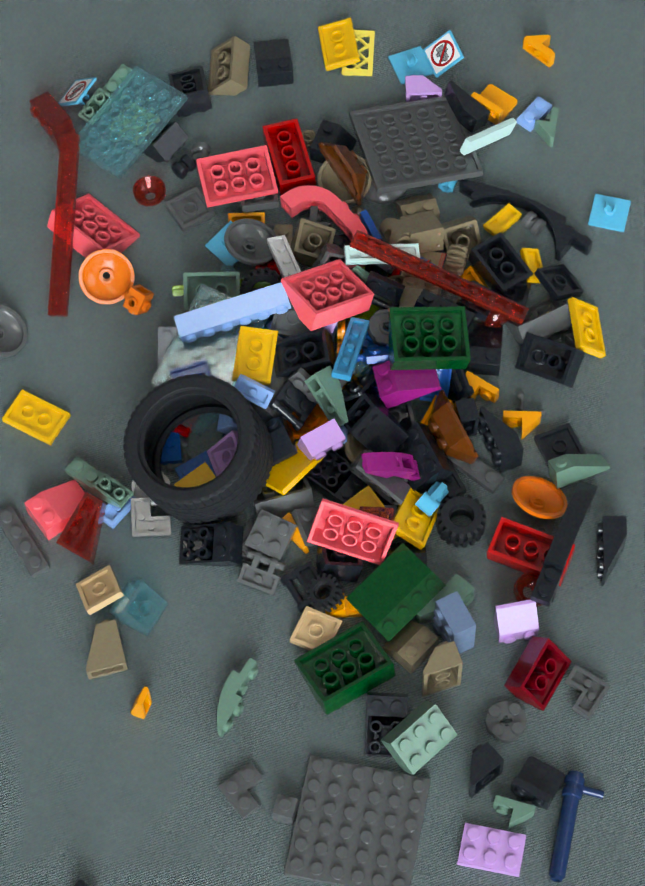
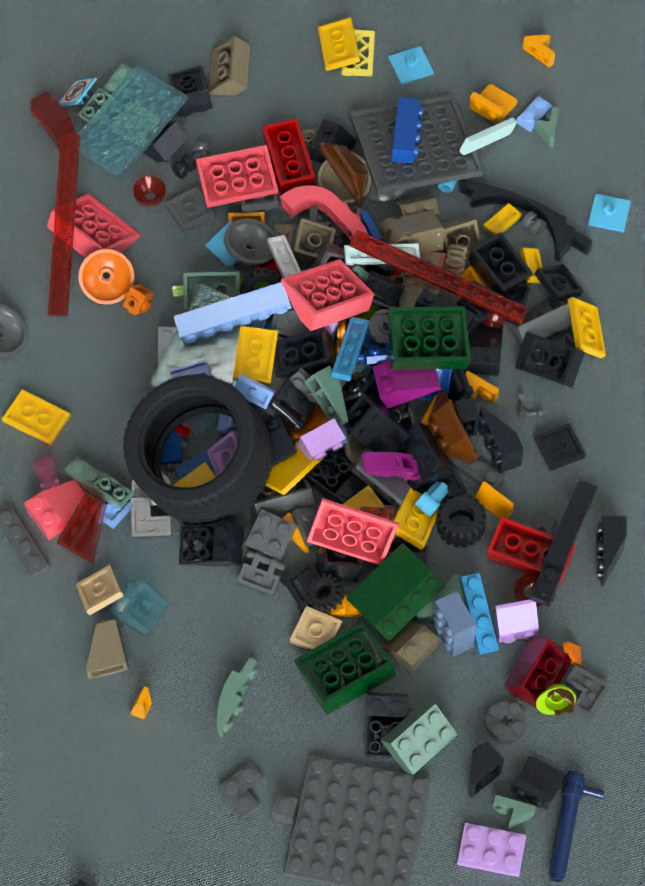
black slope [254,39,294,87] -> none
lavender slope [405,75,442,102] -> none
piece [422,30,465,78] -> none
dark tan slope [422,641,463,697] -> none
black slope [444,80,490,133] -> none
light orange slope [502,410,541,439] -> none
orange dish [512,476,568,519] -> none
sand green slope [548,454,610,489] -> none
none -> clear pink slope [33,457,60,490]
none -> blue brick [392,97,423,164]
none -> dark azure plate [459,573,499,656]
none -> light orange slope [475,482,514,519]
none -> lime piece [536,684,576,716]
none -> orange tile [563,641,582,666]

